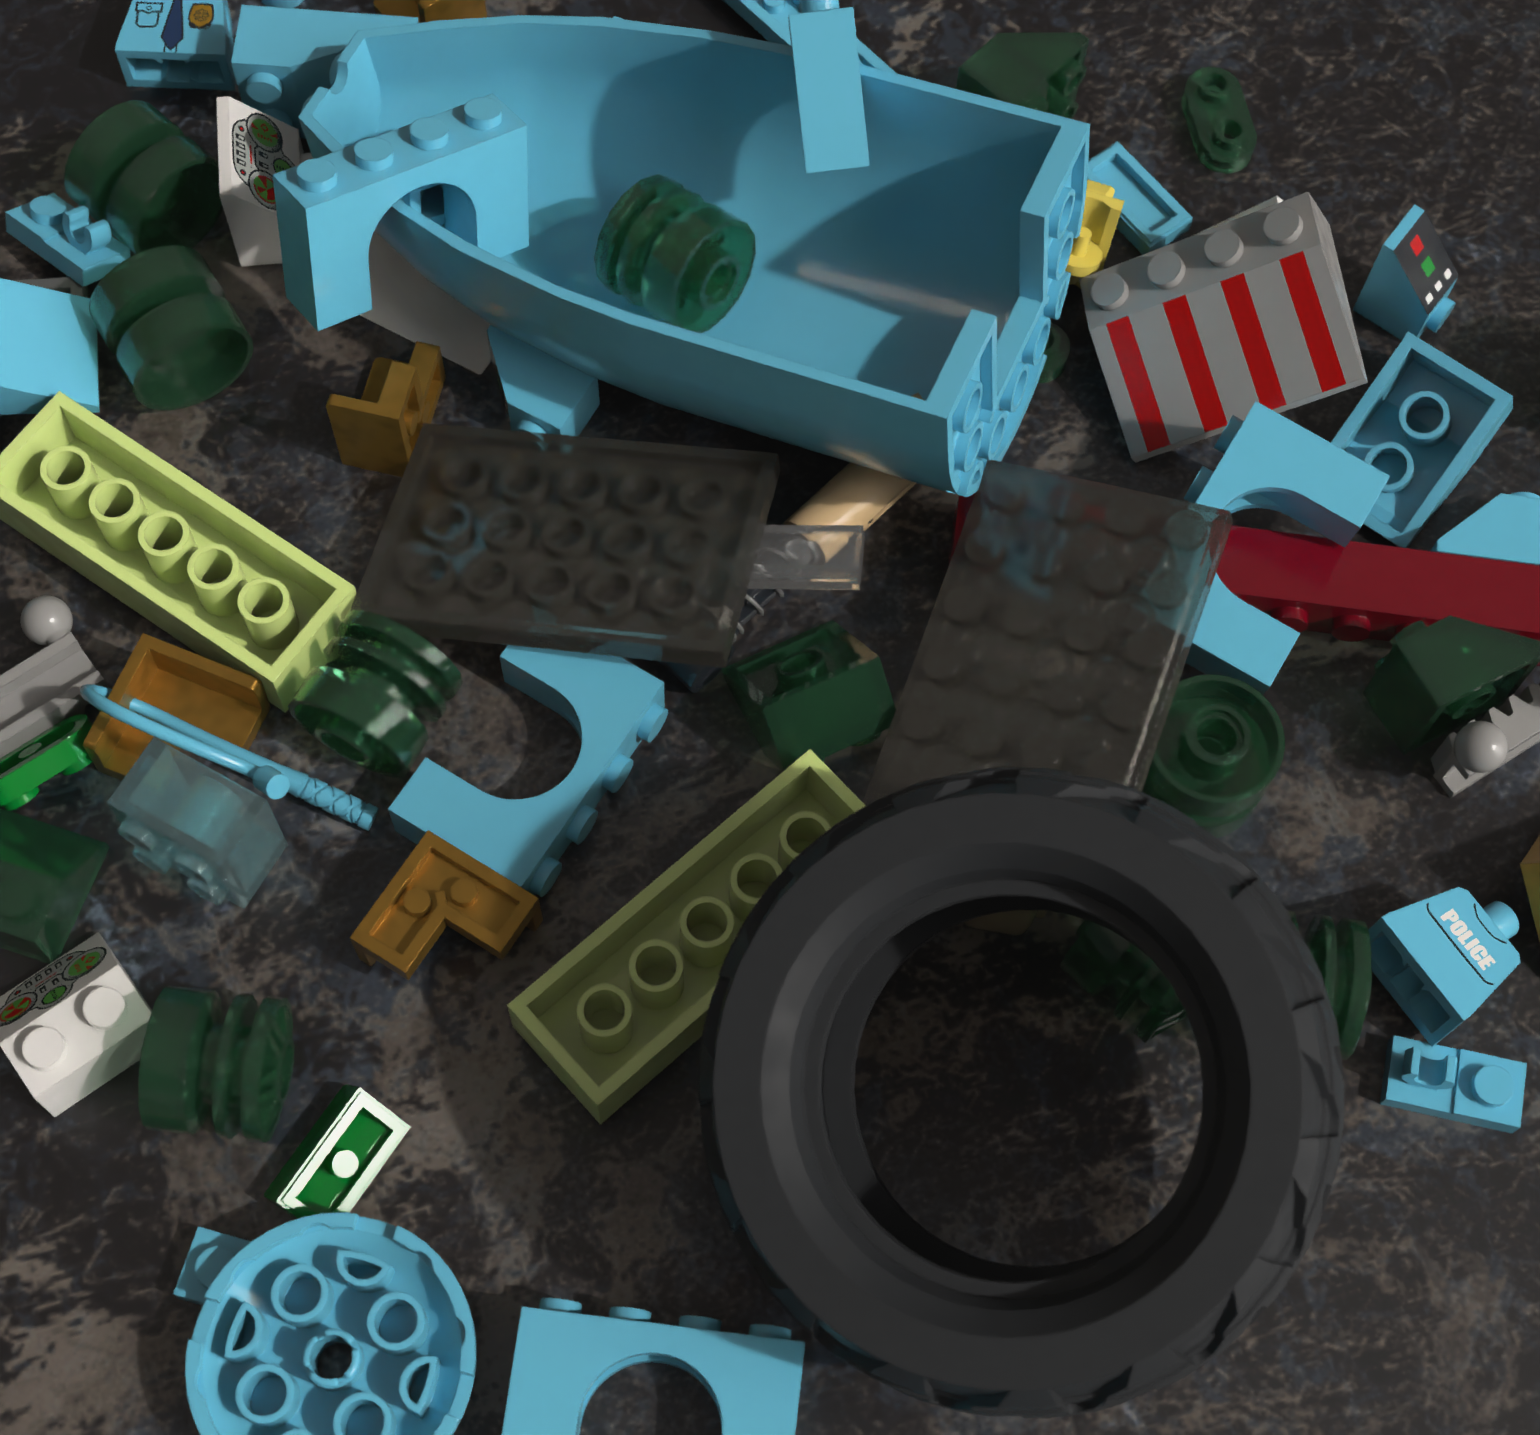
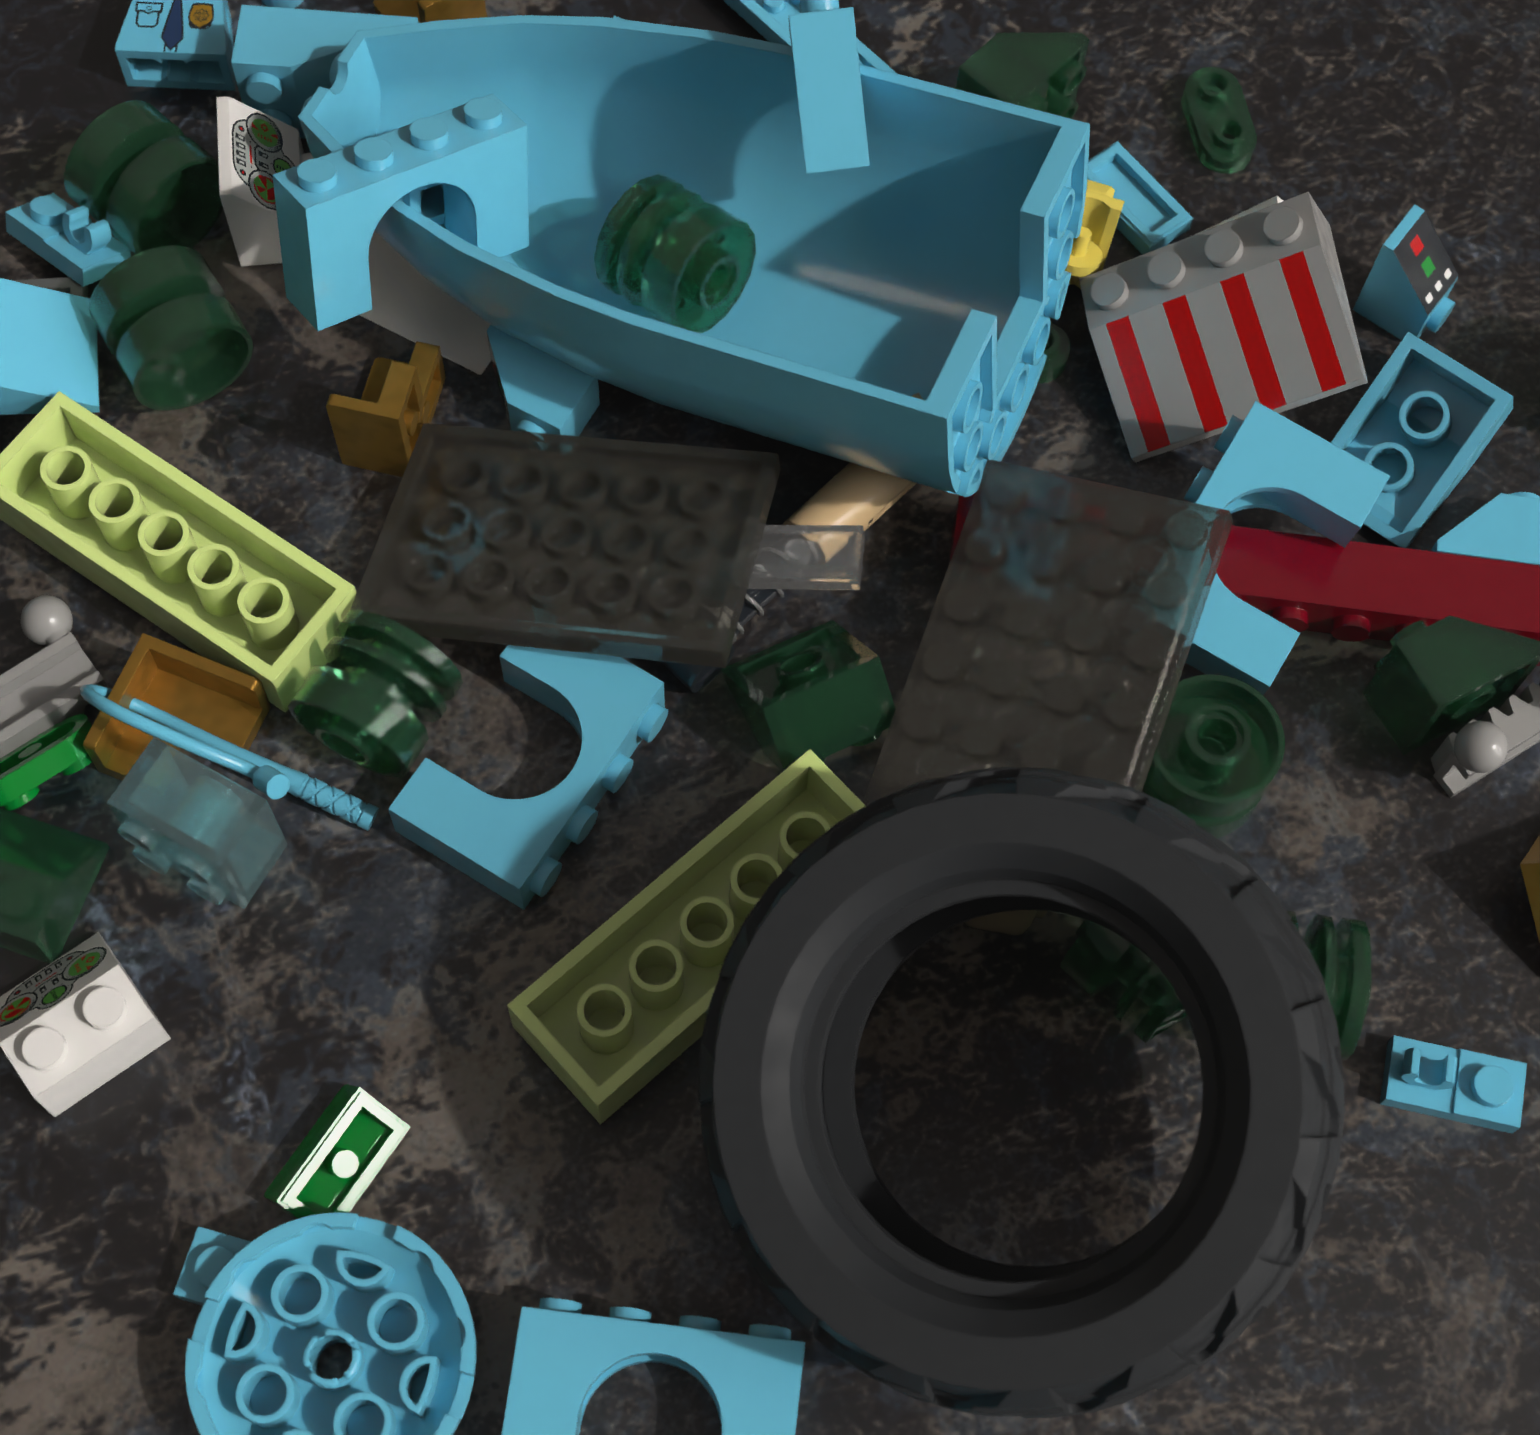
clear green wheel [138,985,294,1143] -> none
pearl gold panel [350,830,543,980] -> none
medium azure torso [1352,887,1520,1047] -> none

